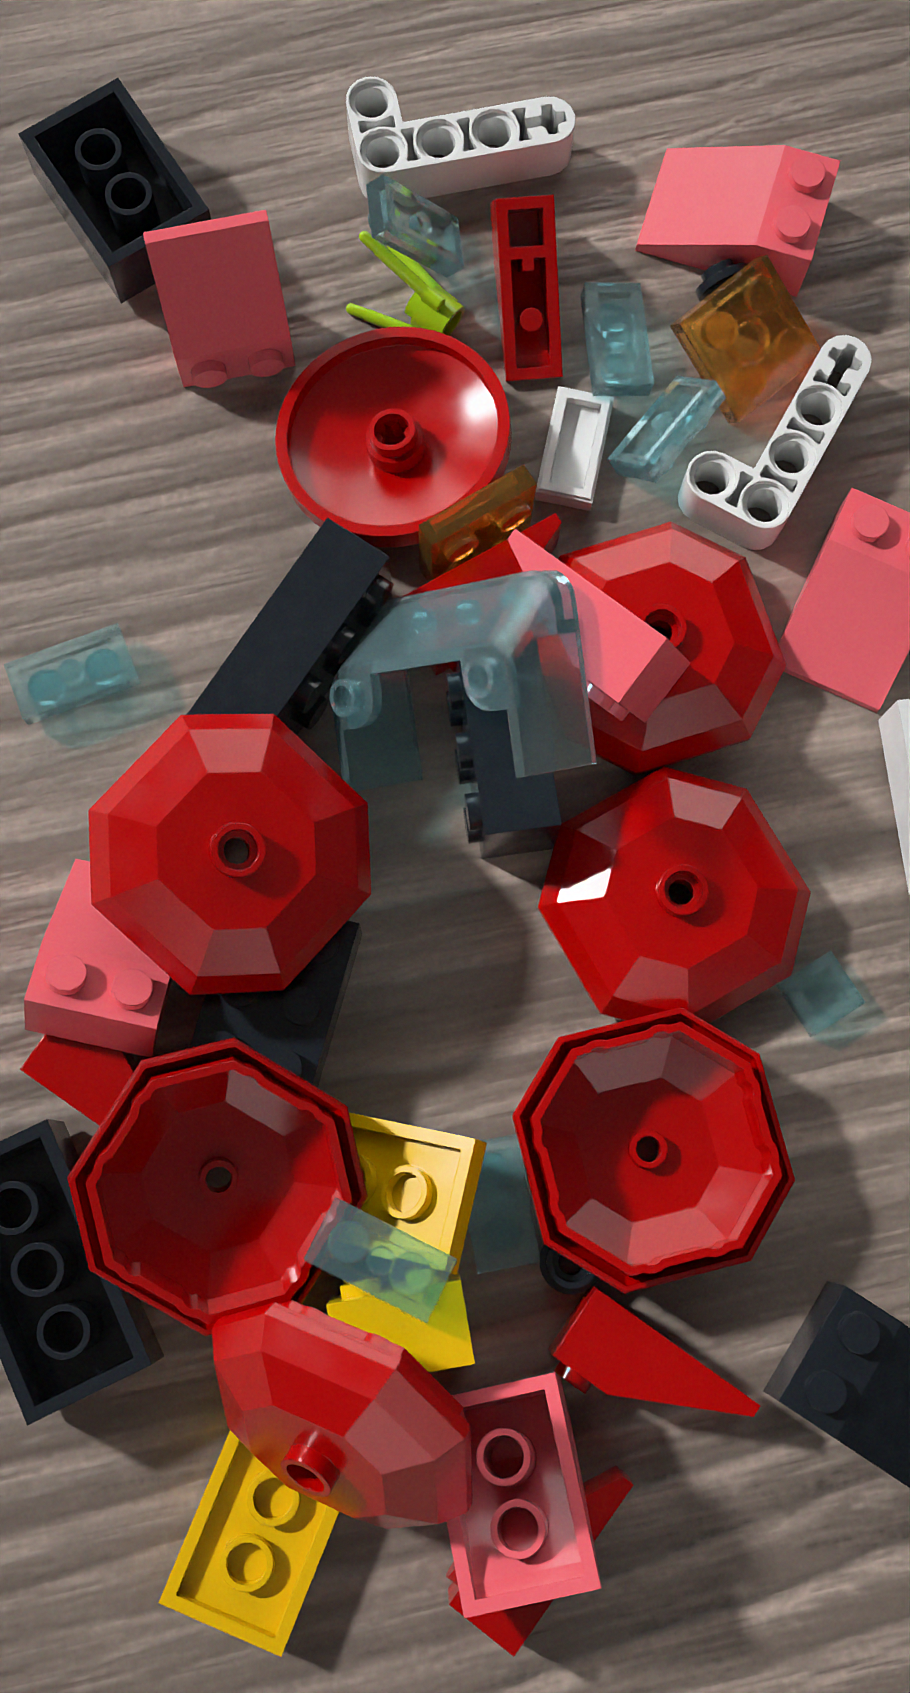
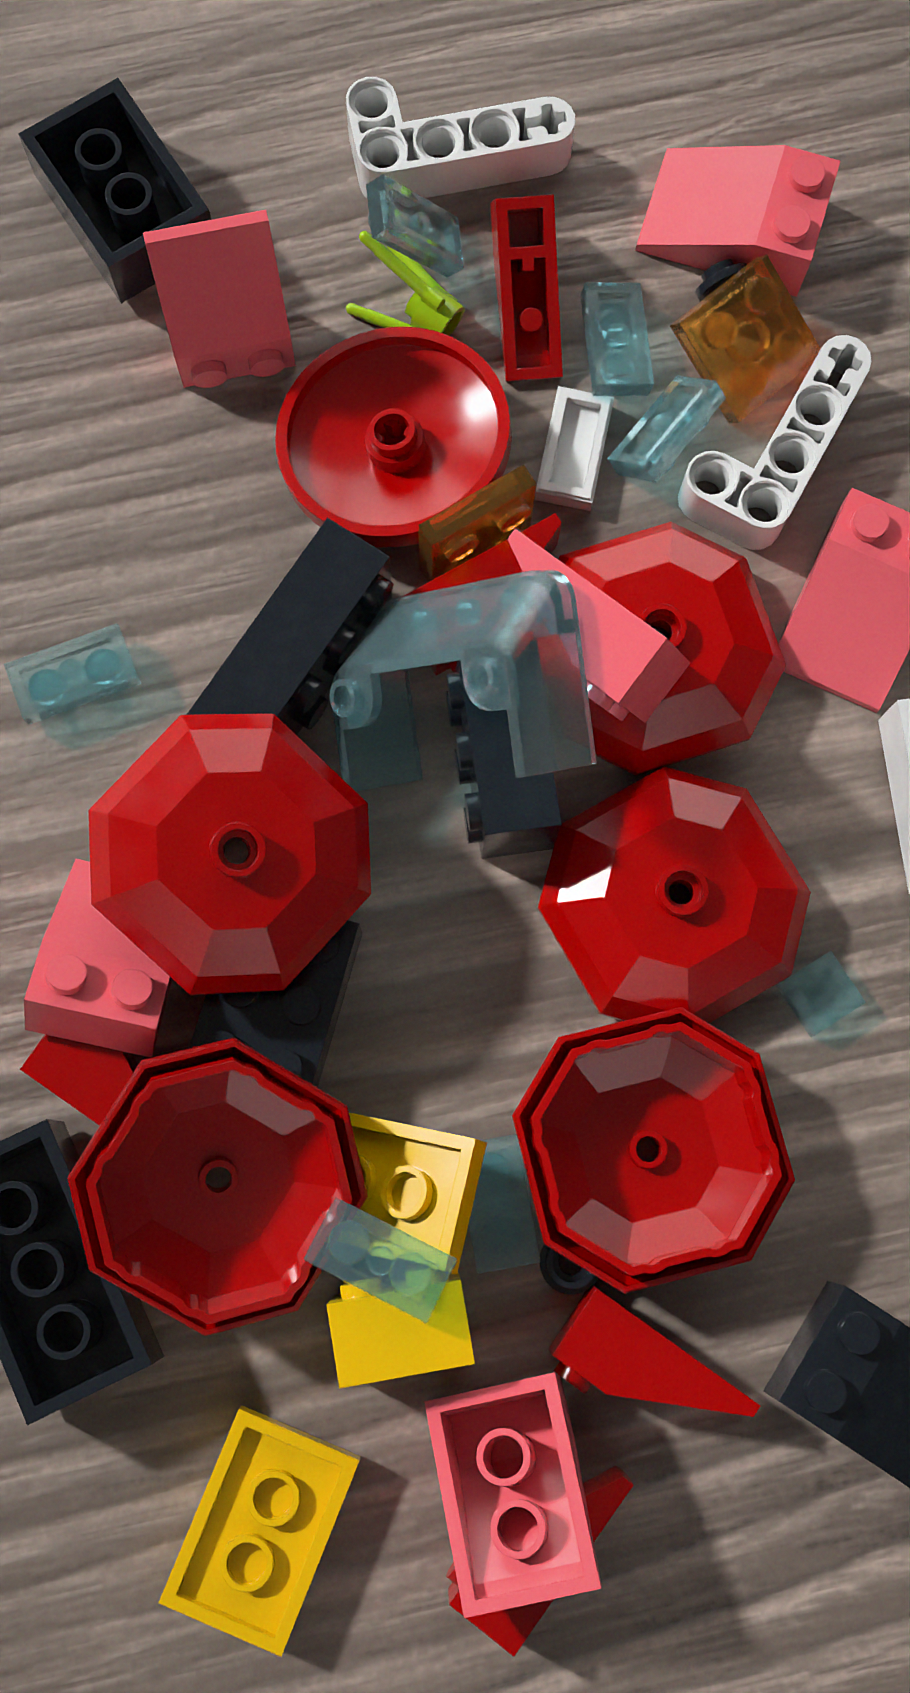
red rock [212,1300,473,1529] -> none

